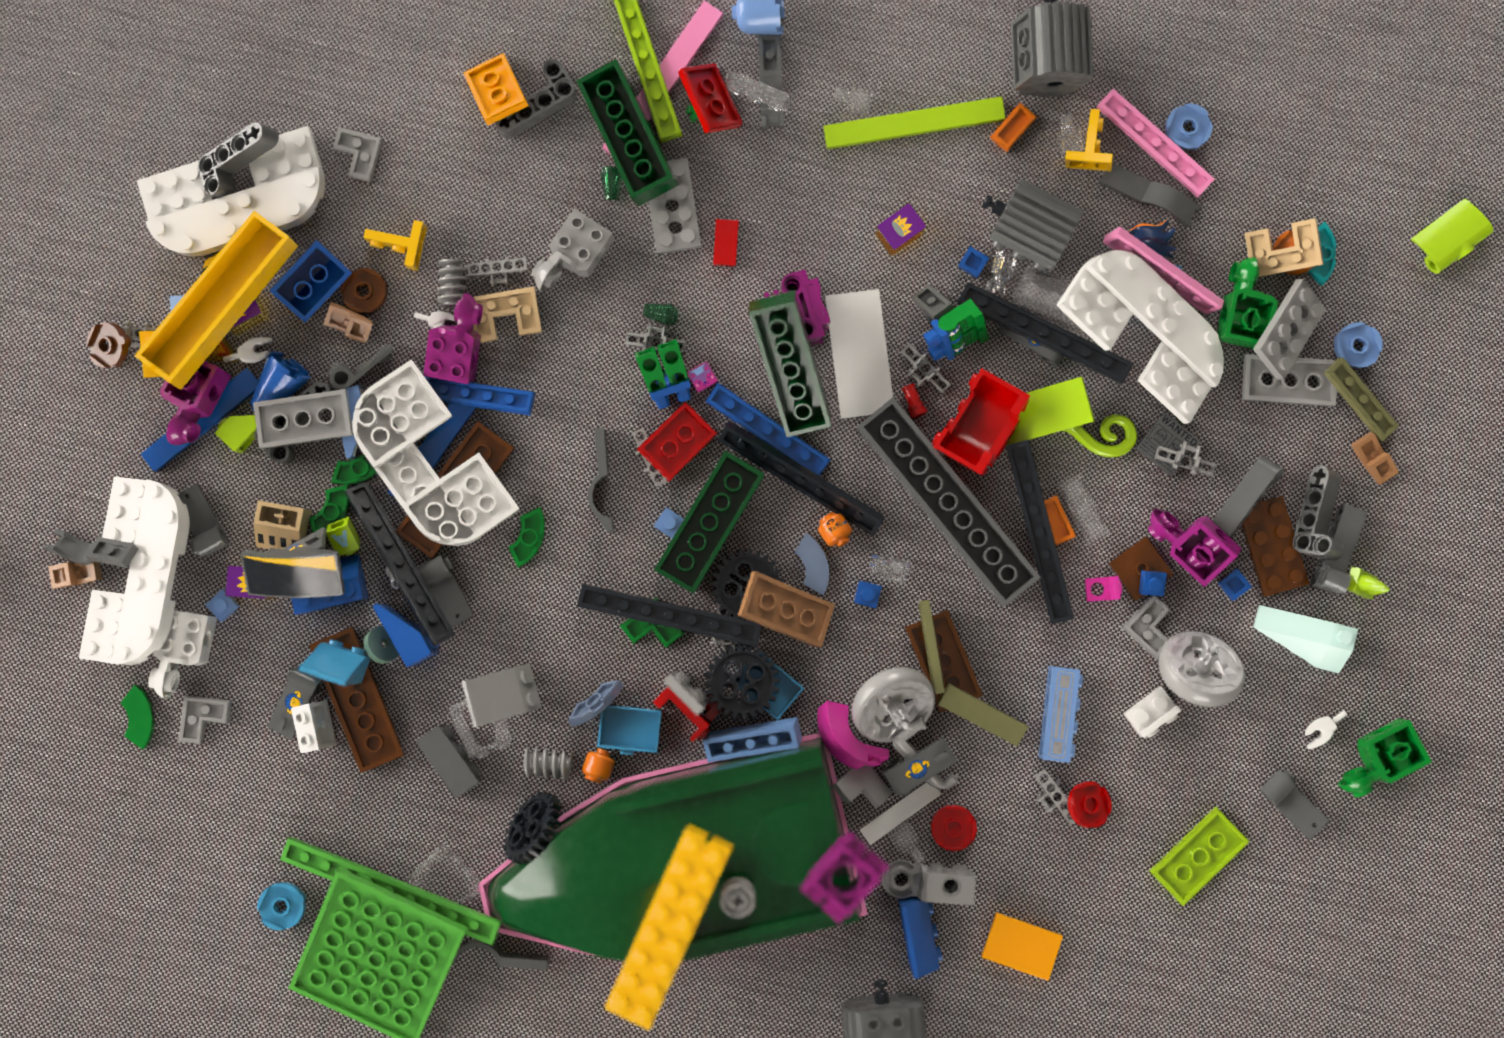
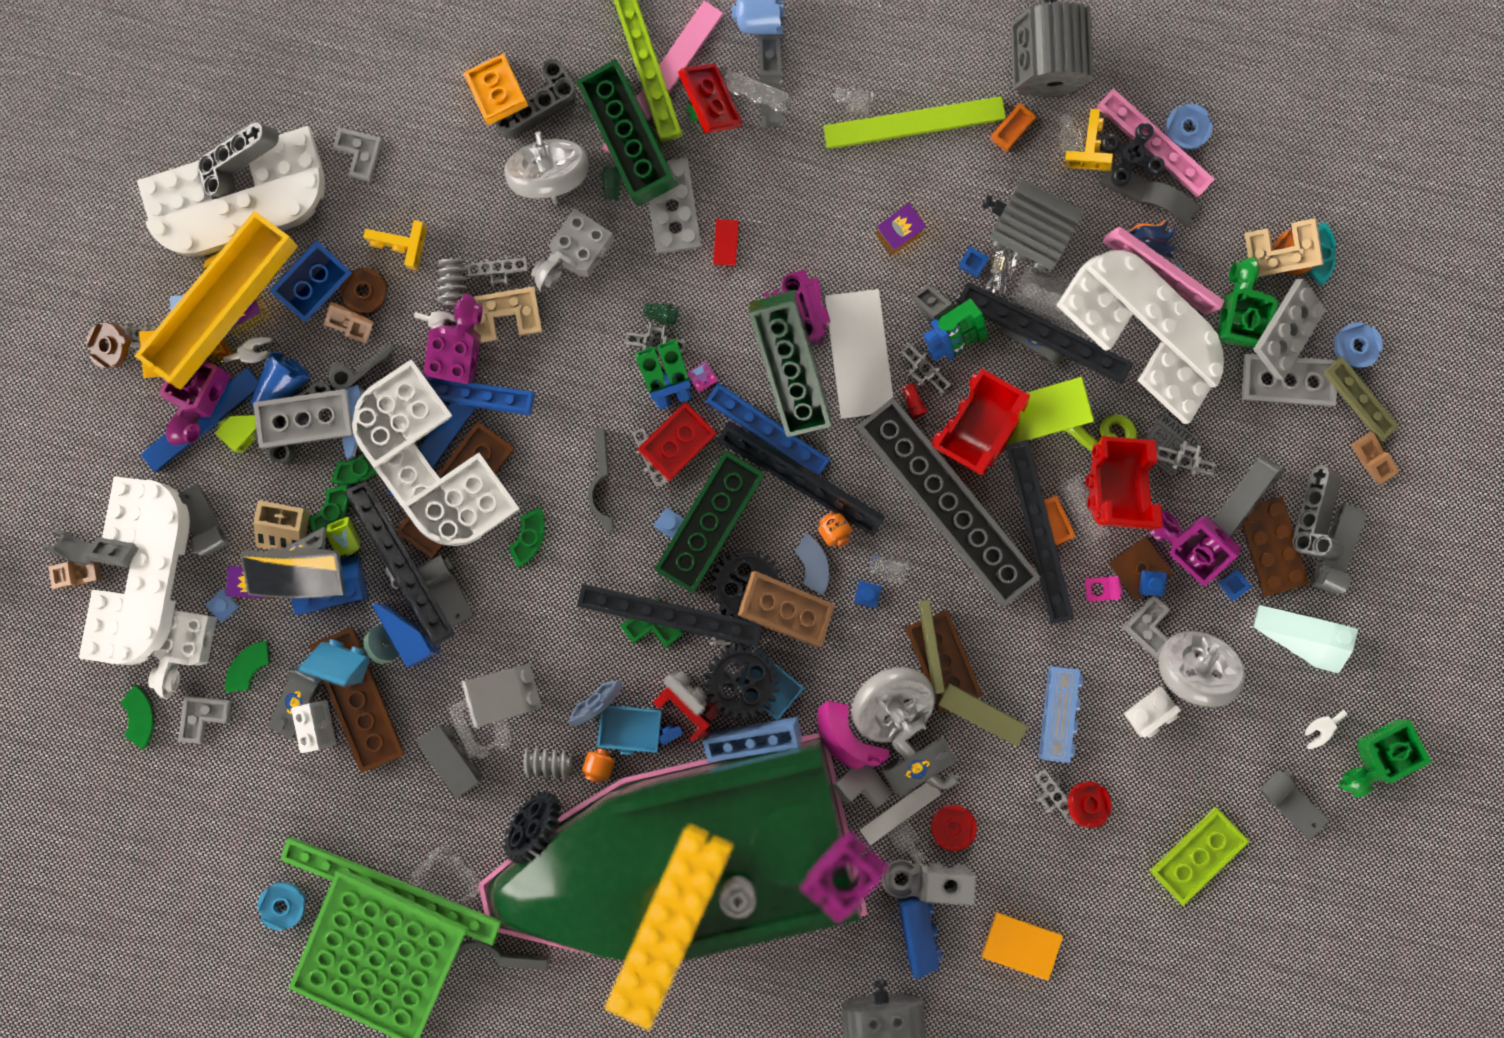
lime tile [1347,567,1390,600] -> none
lime panel [1411,199,1494,274] -> none
none -> green tile [225,641,271,693]
none -> wheel [504,132,589,204]
none -> blue plate [659,723,684,745]
none -> red cylinder [1085,436,1163,530]
none -> black gear [1100,122,1165,187]

